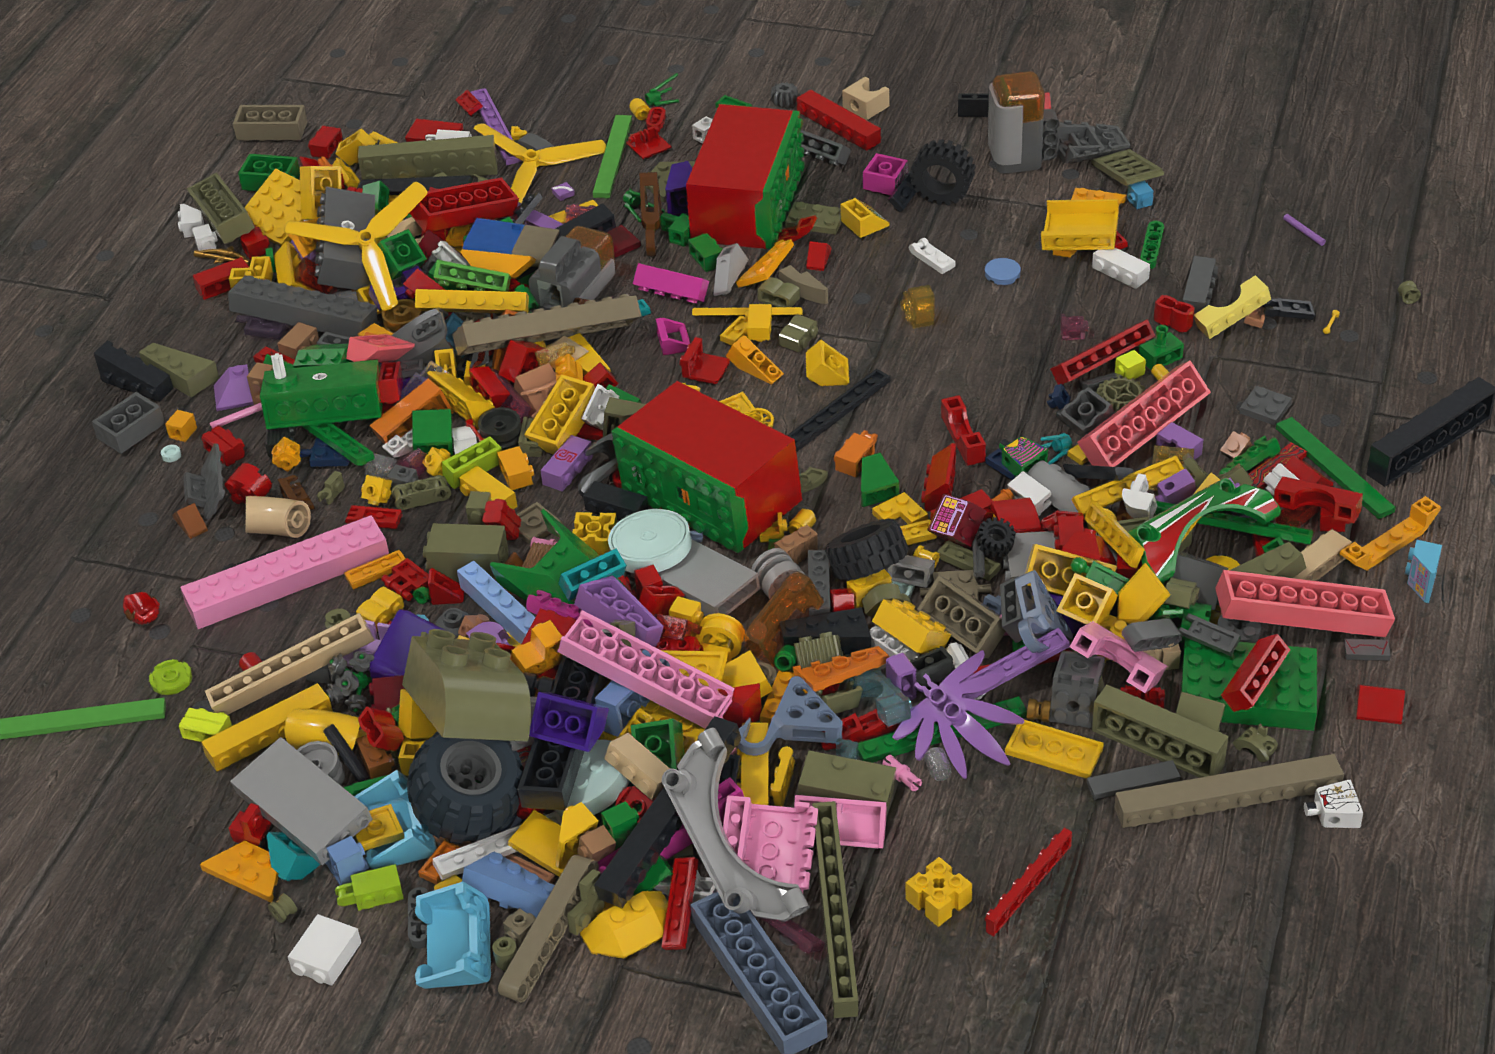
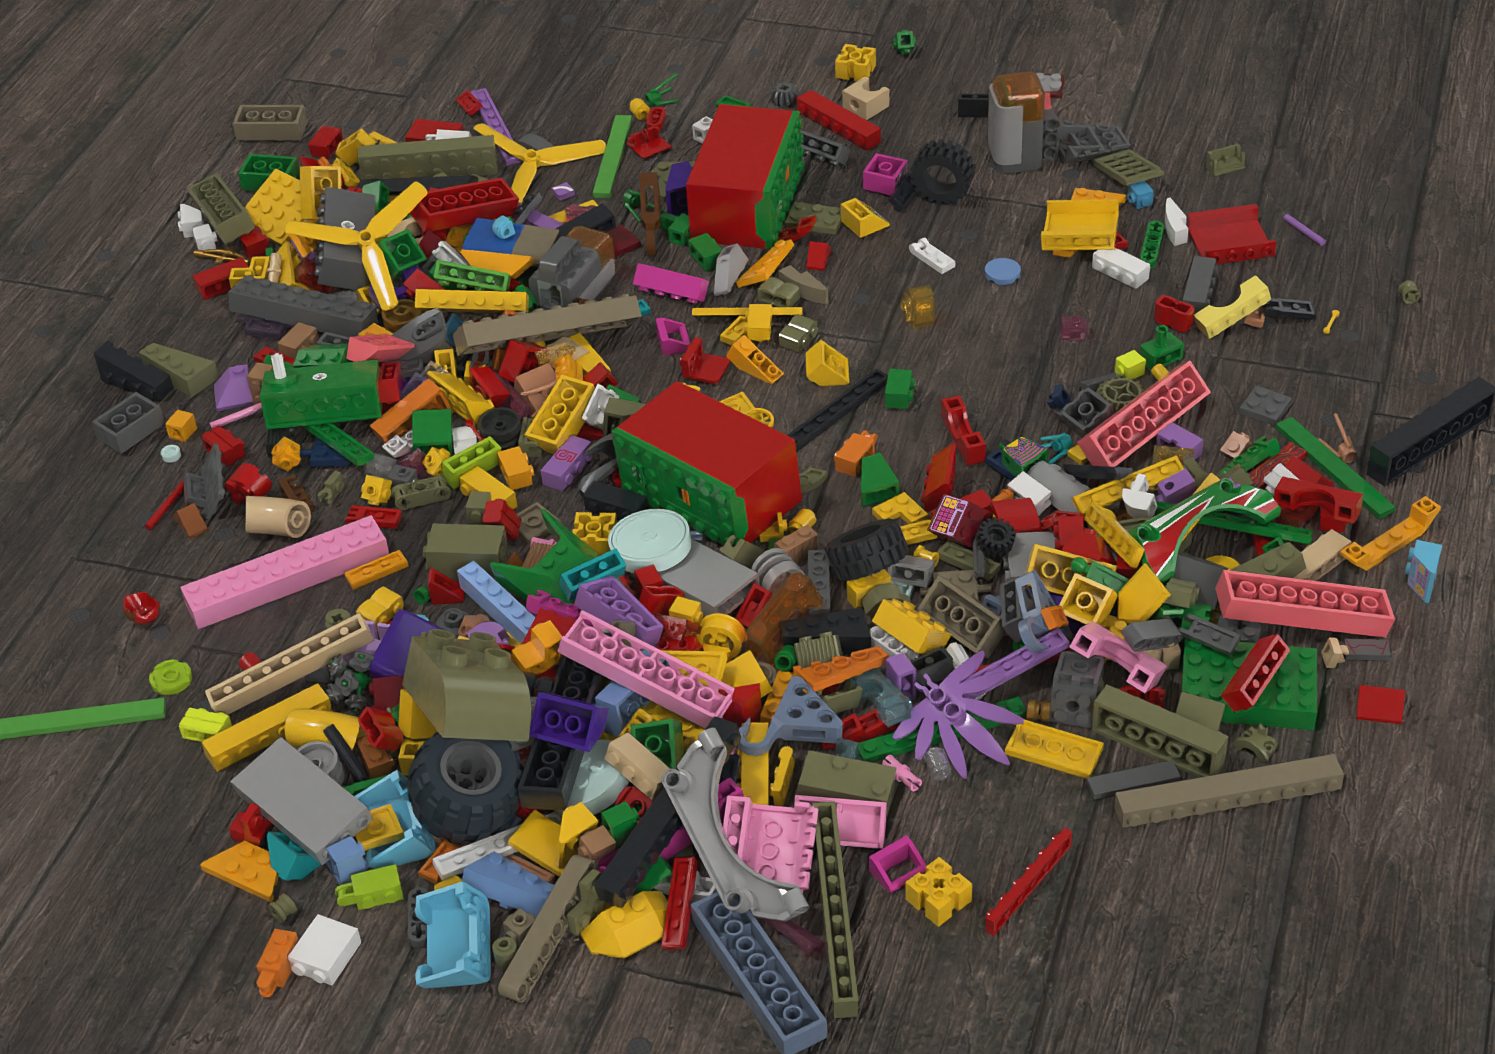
red plate [381,558,429,601] -> none
yellow tile [511,126,527,140] -> none
red brick [830,588,854,612] -> none
red brick [1050,319,1155,385] -> none
white torso [1304,780,1363,828] -> none
none -> red bar [144,480,184,530]
none -> orange brick [256,929,299,997]
none -> tan pin [267,253,282,283]
none -> medium azure piece [492,215,516,239]
none -> olive hinge [719,535,765,568]
none -> red slope [735,583,772,630]
none -> yellow brick [835,44,876,81]
none -> dark pink tile [869,835,927,893]
none -> green brick [885,368,916,409]
none -> green brick [892,30,916,55]
none -> light grey piece [1029,73,1065,98]
none -> orange tile [1040,605,1069,630]
none -> white slope [1165,198,1189,246]
none -> red panel [1186,204,1277,264]
none -> olive hinge [1206,144,1245,177]
none -> nougat plant [1318,413,1358,463]
none -> tan tile [1321,637,1349,669]

